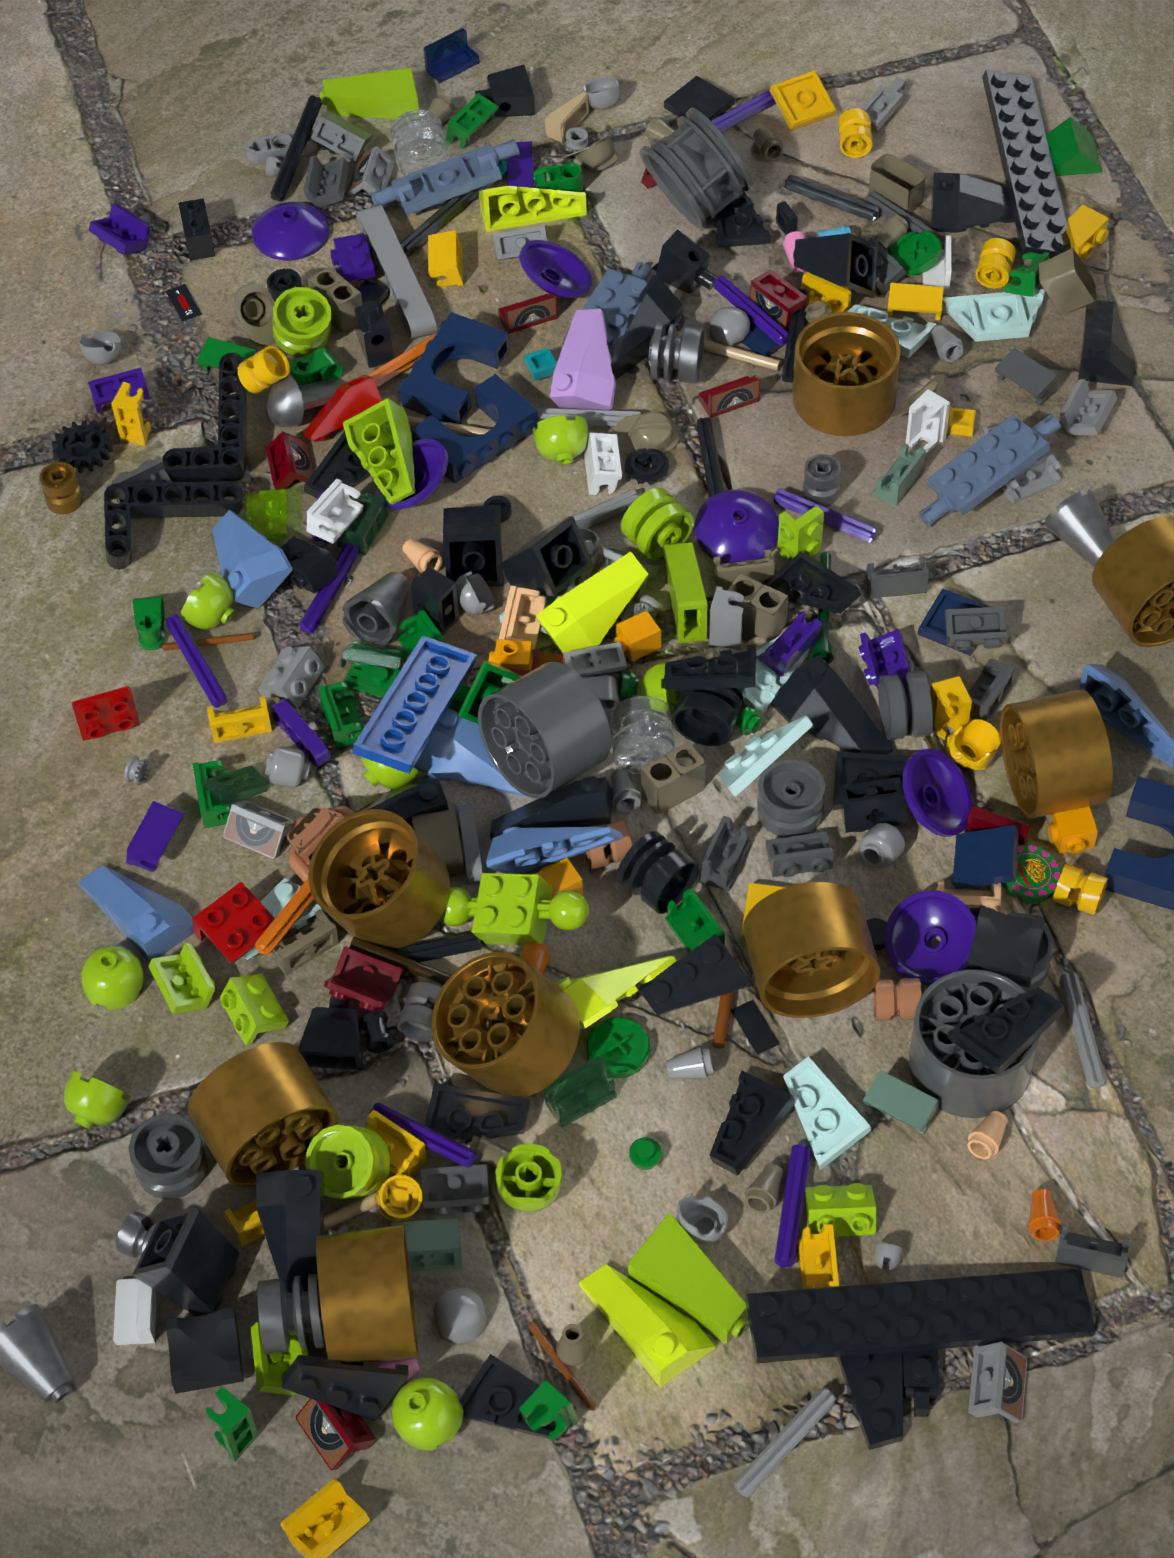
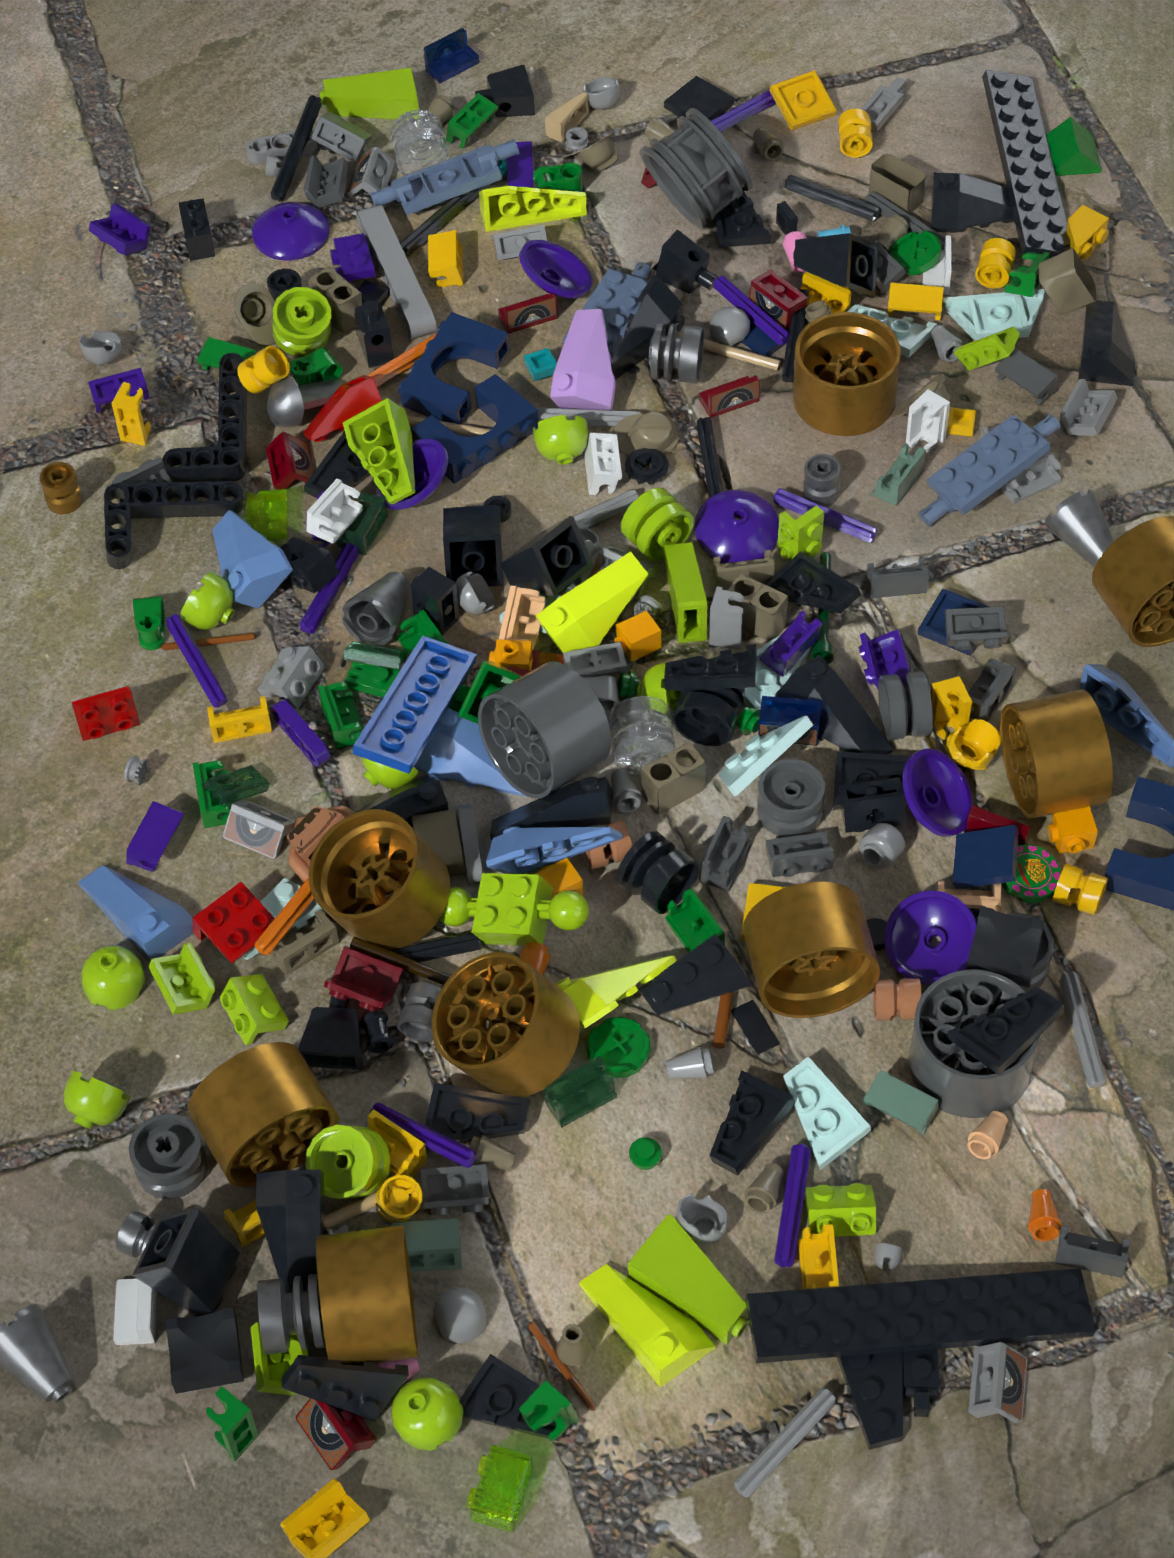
black gear [52,420,113,473] -> none
black sticker [165,284,202,321] -> none
light grey head [265,746,310,787] -> none
light nougat cone [403,539,442,573] -> none
lime cylinder [495,1143,562,1213] -> none
none -> clear neon green brick [466,1445,533,1533]
none -> clear blue panel [758,696,822,746]
none -> lime bracket [954,326,1020,371]

